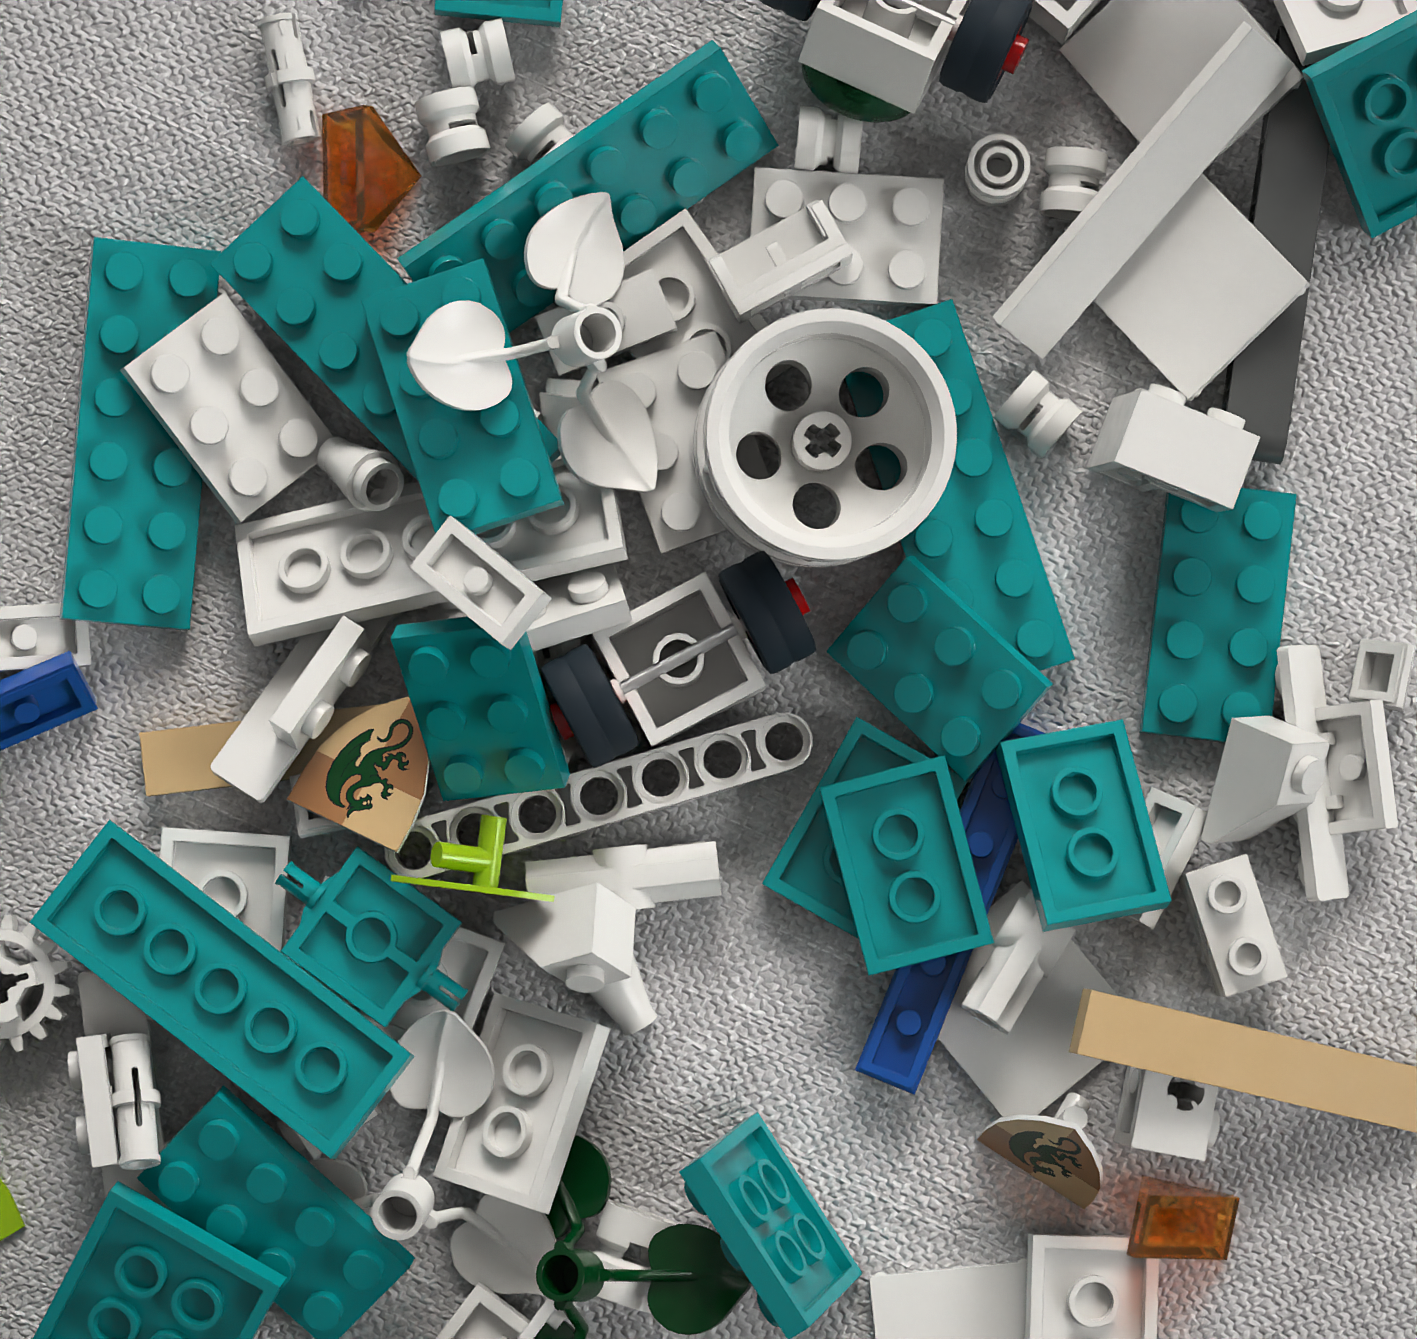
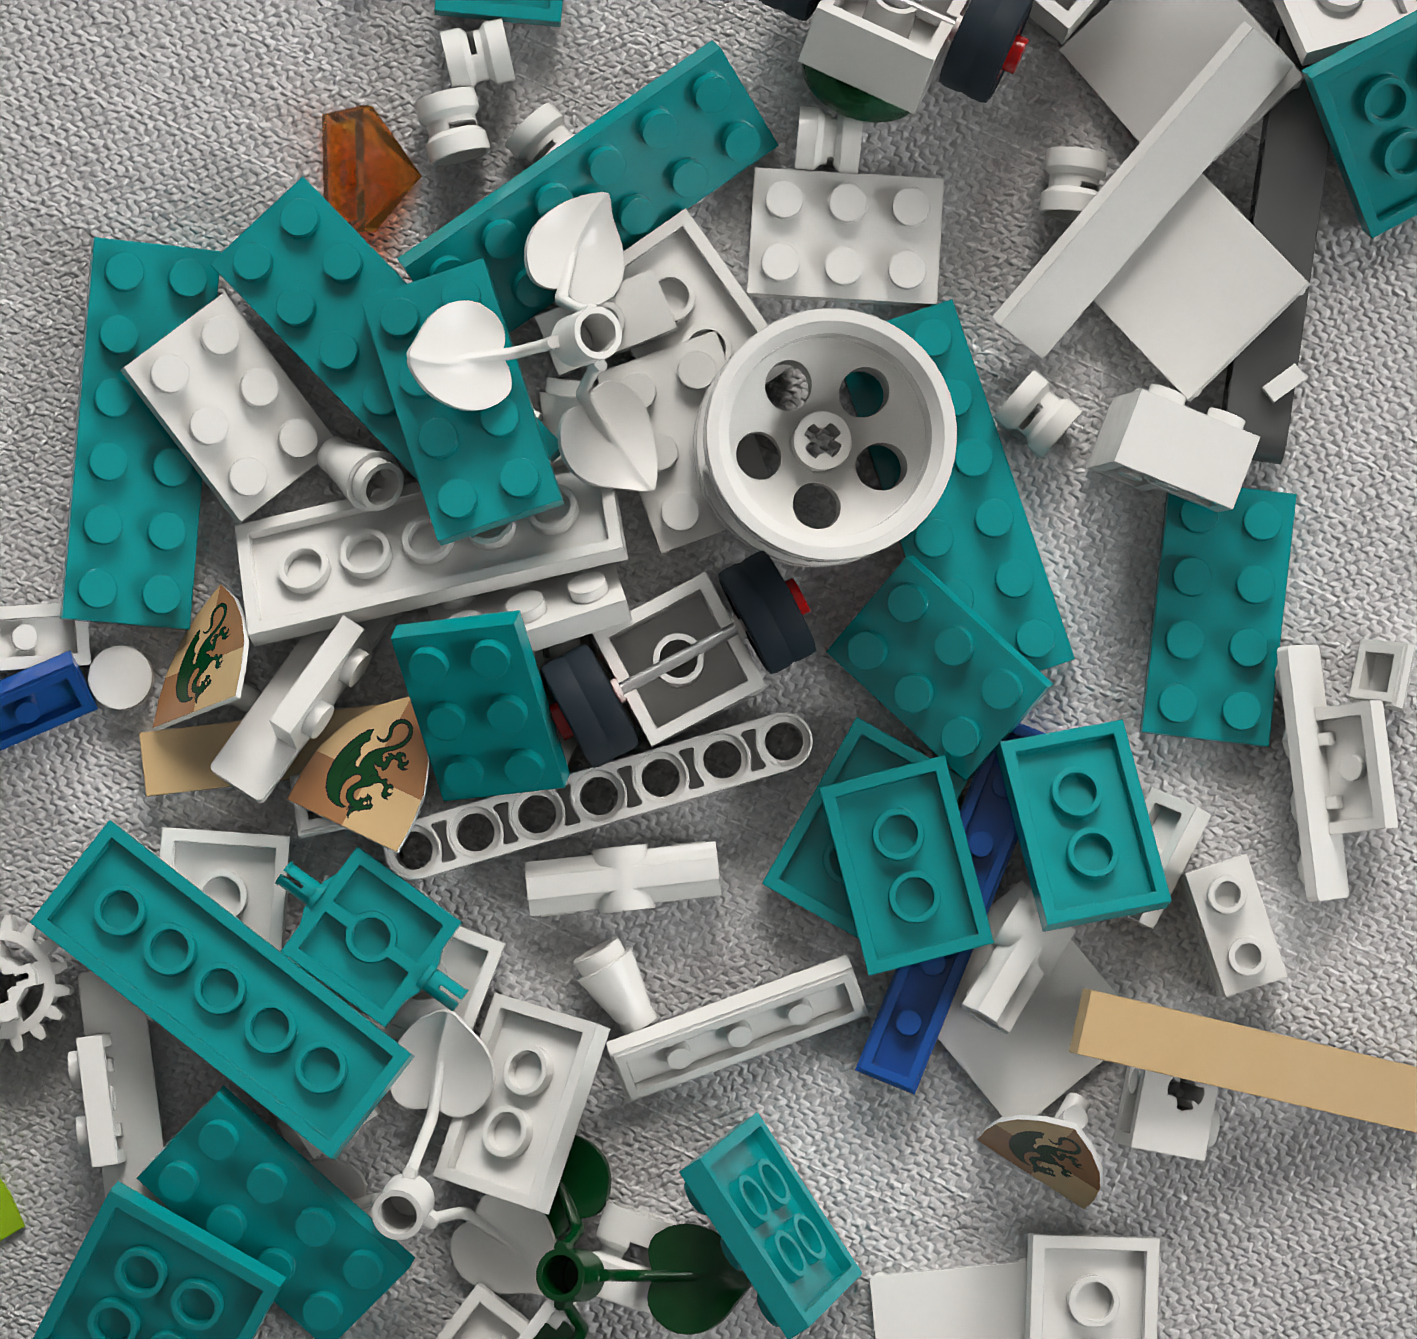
white pin [109,1033,161,1170] -> none
white pin [258,13,322,146] -> none
lime shield [391,815,555,902] -> none
white plate [409,516,552,650] -> none
white slope [494,882,636,993] -> none
white hinge [706,200,853,324] -> none
white wheel [964,133,1031,207] -> none
clear orange slope [1127,1175,1240,1260] -> none
white slope [1201,716,1330,844] -> none
none -> white tile [88,645,155,710]
none -> shield [153,584,262,731]
none -> white tile [606,954,869,1103]
none -> white piece [1262,363,1307,403]

